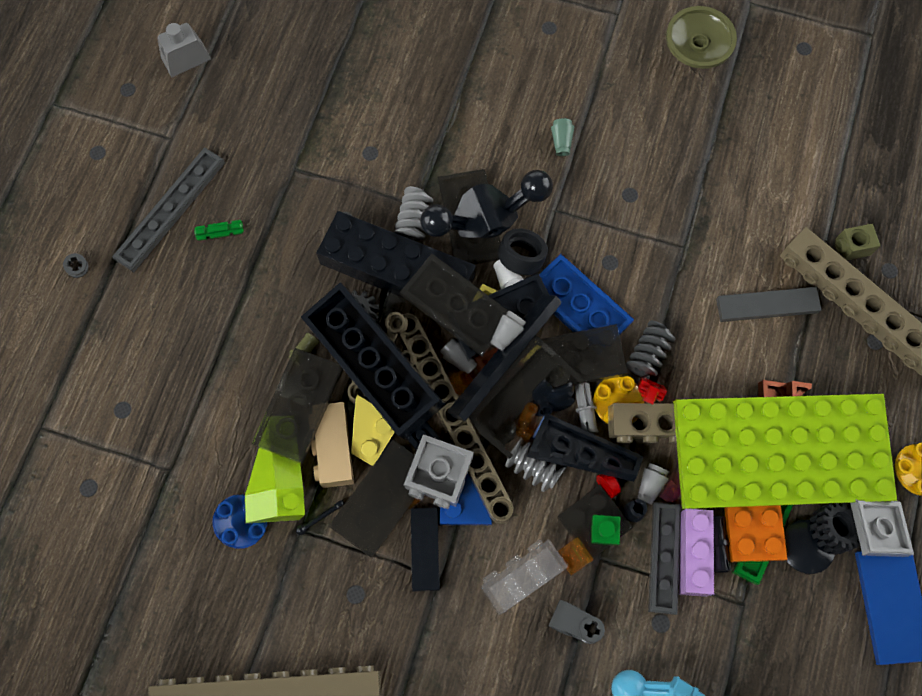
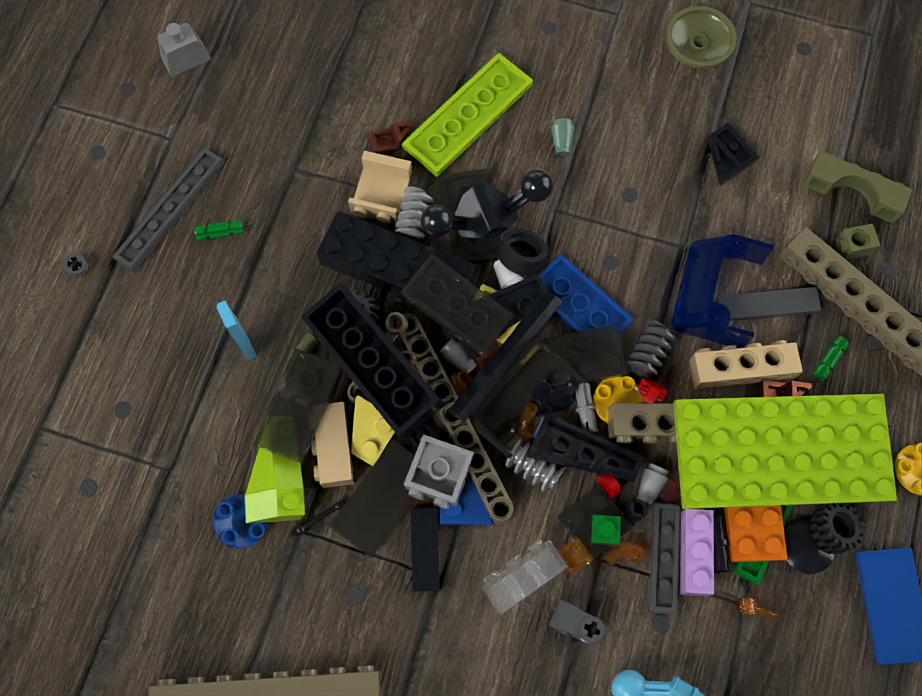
light grey cone [490,311,526,351] -> none
light grey tile [850,500,914,557] -> none
none -> medium azure tile [216,300,257,360]
none -> tan panel [348,151,412,223]
none -> copper slope [367,120,413,155]
none -> lime plate [402,53,533,177]
none -> clear orange arm [603,541,646,567]
none -> clear blue windscreen [671,234,774,349]
none -> tan brick [689,340,803,390]
none -> black wing [708,123,759,186]
none -> clear orange hand [739,598,778,620]
none -> olive arch [803,151,913,224]
none -> green axle [812,336,849,381]

